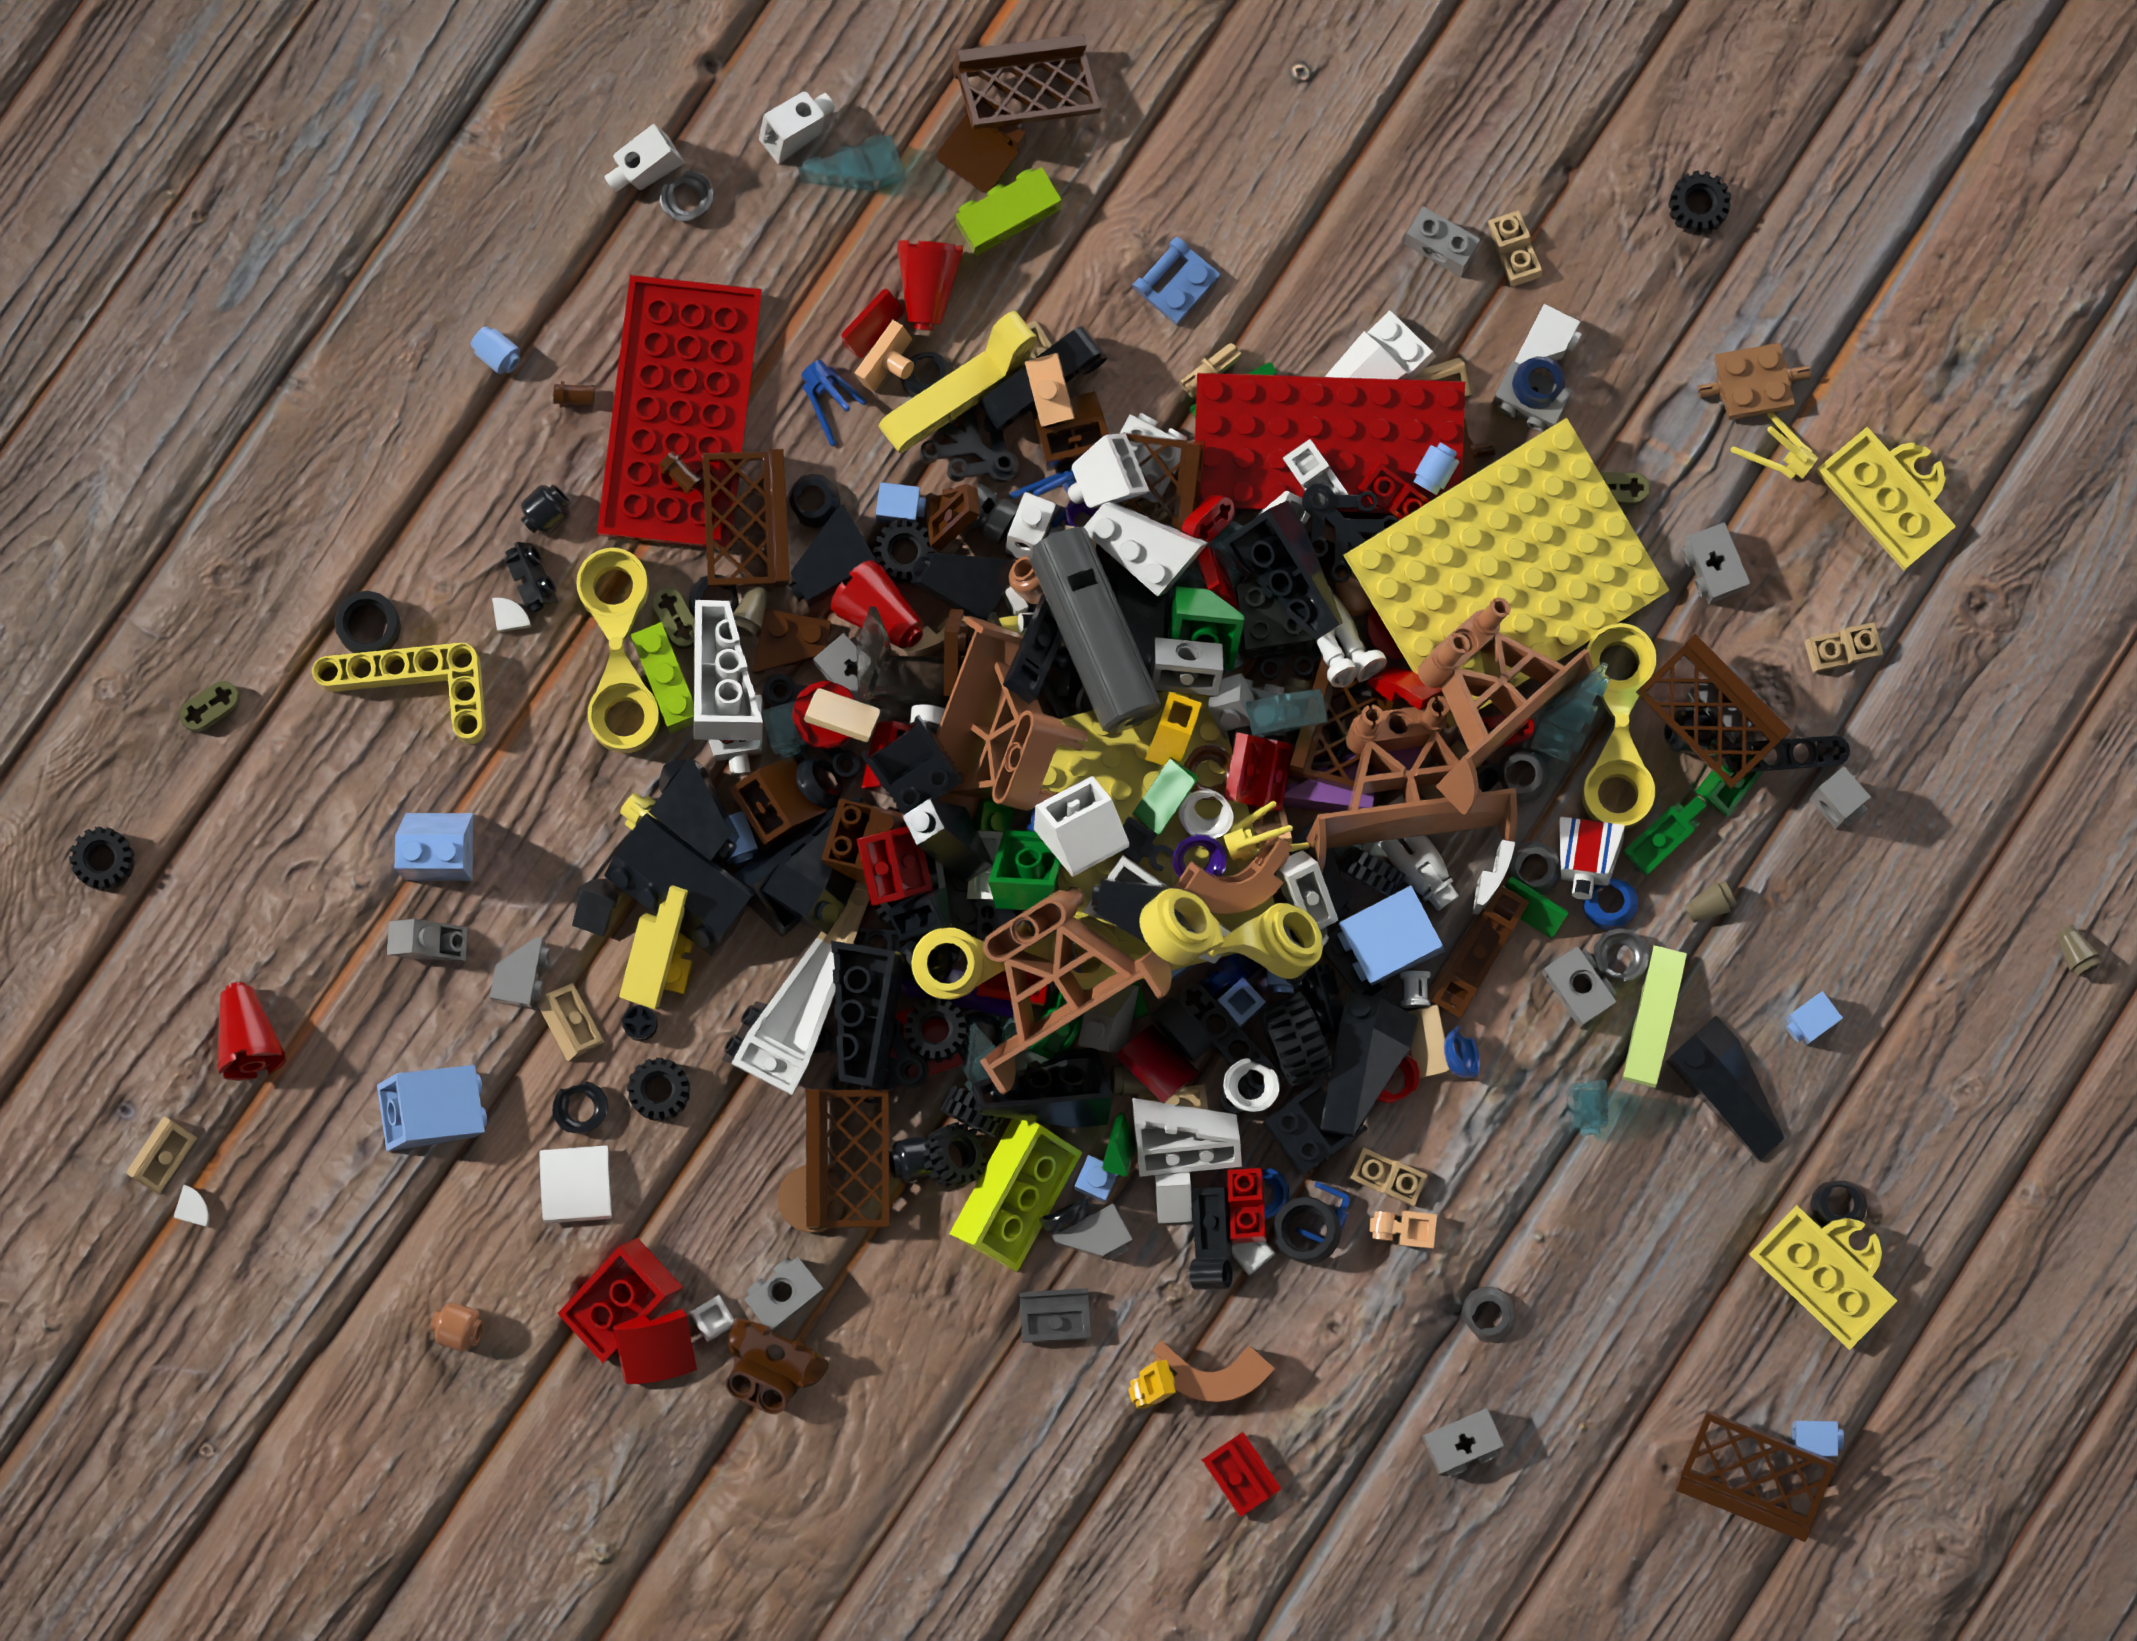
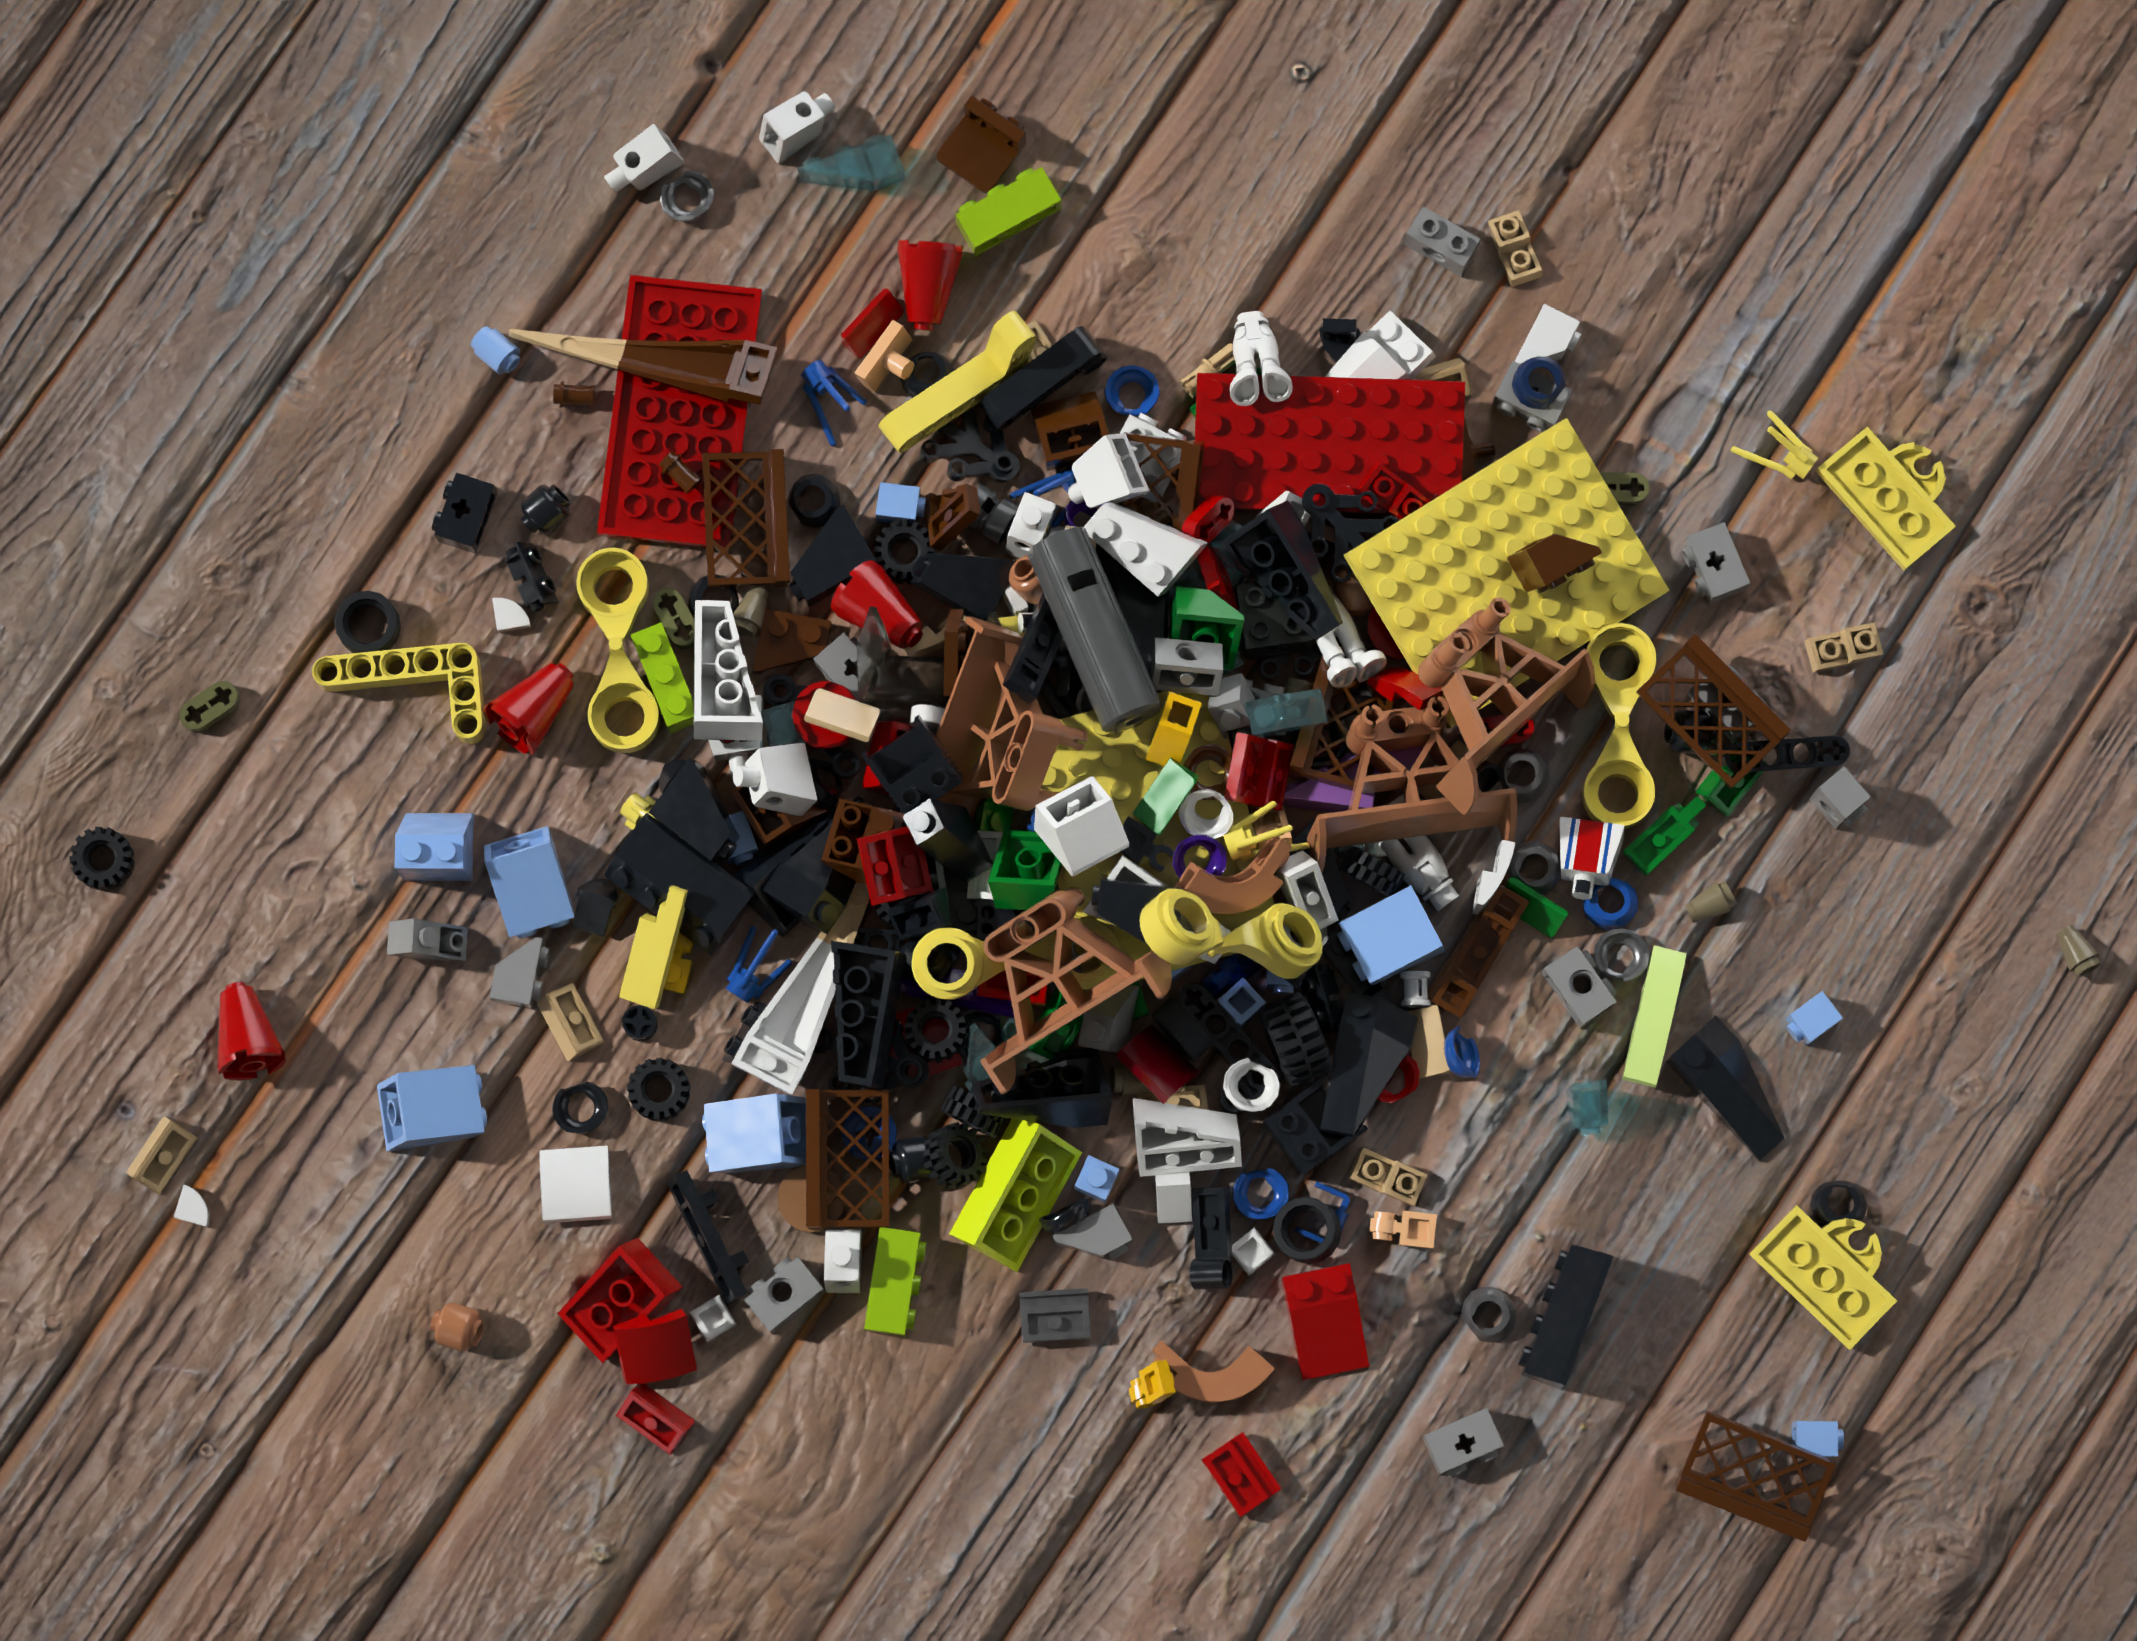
reddish brown piece [726,1318,829,1414] -> none
reddish brown fence [952,34,1101,130] -> none
light nougat tile [1024,353,1075,427] -> none
green slope [1102,1112,1136,1176] -> none
medium blue plate [1132,237,1220,326] -> none
red slope [1227,1168,1266,1244] -> none
white slope [1283,439,1349,506] -> none
light blue brick [1413,443,1460,495] -> none
clear light blue slope [1530,662,1610,762] -> none
black tyre [1668,171,1731,235] -> none
medium nougat plate [1697,343,1811,420] -> none
none -> black brick [432,472,498,554]
none -> red cone [483,663,574,755]
none -> light blue slope [484,826,574,938]
none -> reddish brown plate [509,329,777,405]
none -> red slope [615,1383,695,1455]
none -> black hinge [667,1170,749,1305]
none -> light blue slope [702,1094,806,1174]
none -> blue plant [725,926,792,1003]
none -> white torso [733,743,817,816]
none -> white torso [824,1228,862,1294]
none -> blue gear [842,1106,897,1161]
none -> lime brick [864,1227,927,1337]
none -> blue piece [1104,365,1160,416]
none -> white piece [1229,311,1293,406]
none -> red slope [1281,1263,1370,1381]
none -> black tile [1319,318,1360,364]
none -> reddish brown slope [1506,534,1602,594]
none -> black slope [1518,1244,1614,1389]

